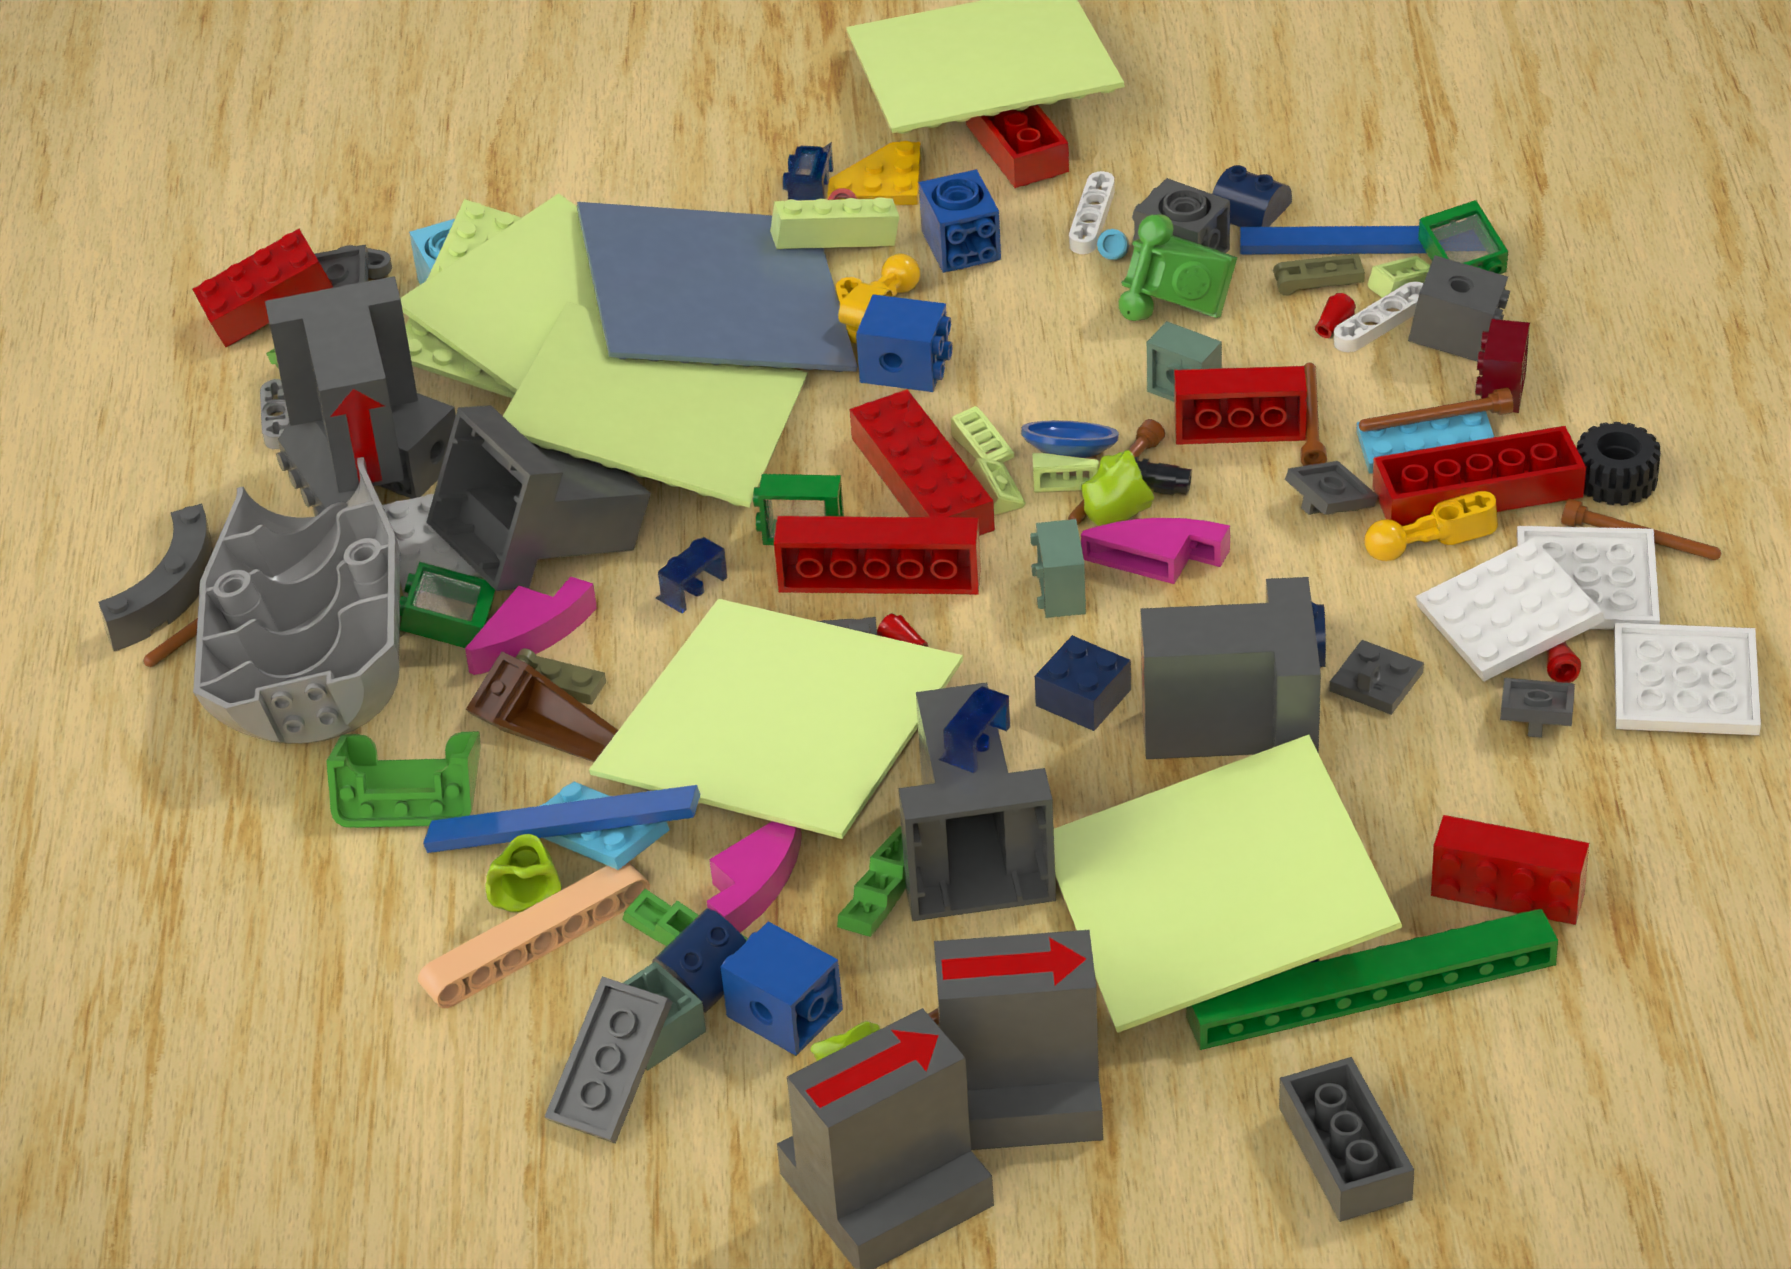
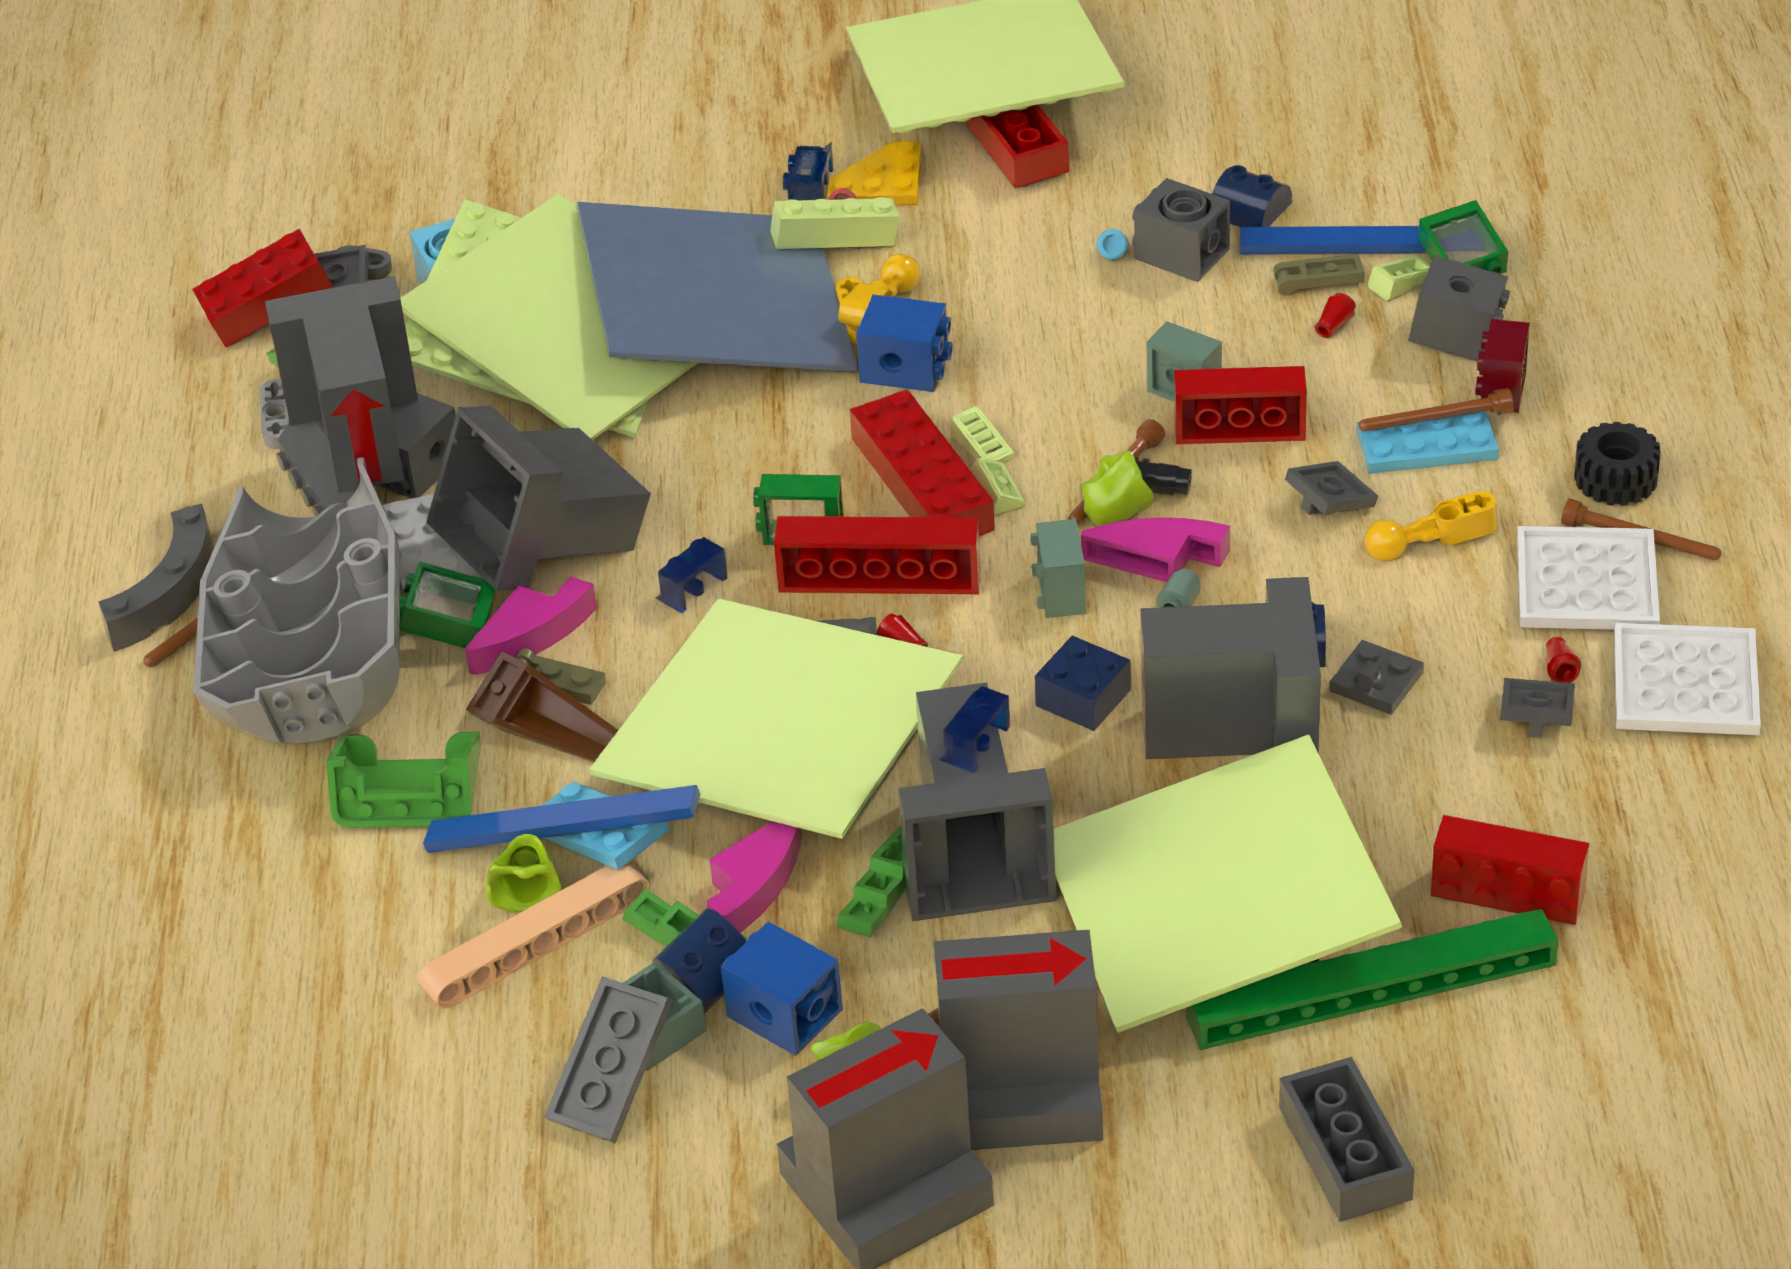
yellowish green baseplate [503,301,808,508] -> none
blue brick [919,169,1001,273] -> none
blue dish [1021,420,1119,458] -> none
yellowish green slope [1032,453,1099,492] -> none
white beam [1069,171,1115,254] -> none
bright green piece [1118,214,1237,321] -> none
dark orange piece [1300,362,1327,466] -> none
white beam [1334,282,1423,352] -> none
red brick [1372,426,1586,526] -> none
white plate [1415,538,1605,681] -> none
none -> sand green brick [1157,569,1200,608]

